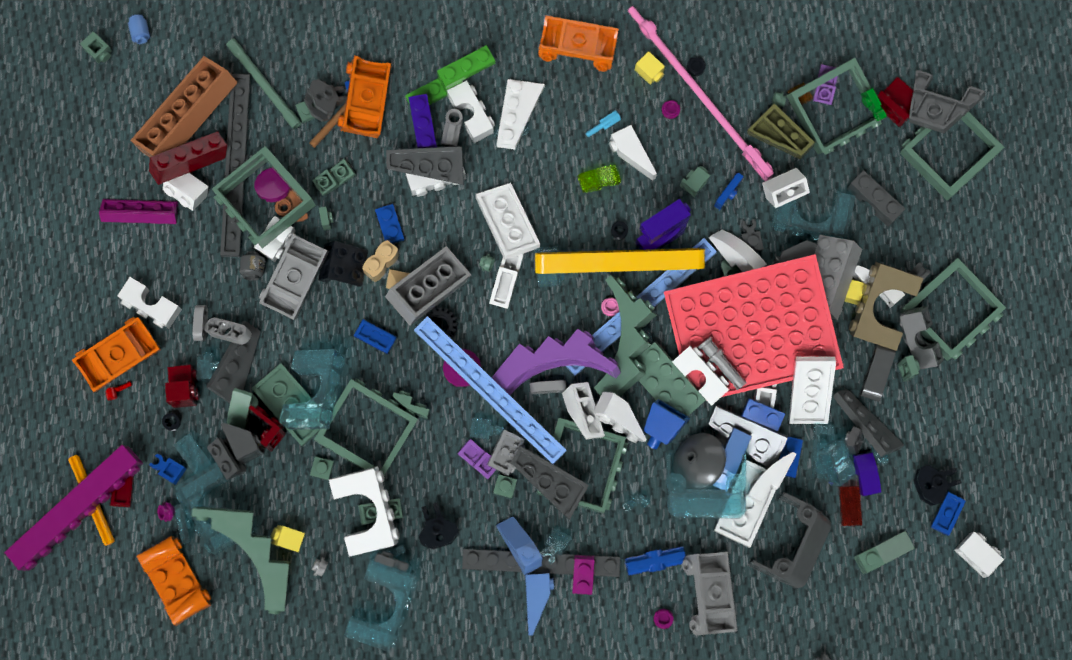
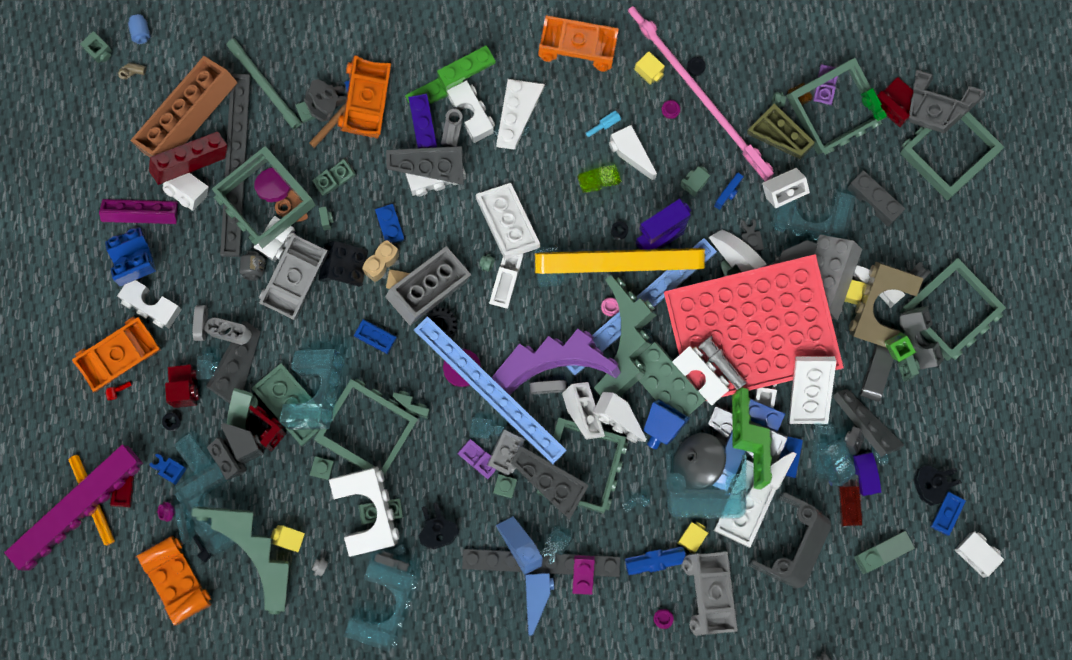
none -> blue slope [105,227,156,286]
none -> dark tan arm [118,63,147,79]
none -> black hand [193,535,211,563]
none -> light yellow brick [678,522,708,554]
none -> bright green bracket [732,387,772,490]
none -> bright green brick [884,333,916,362]

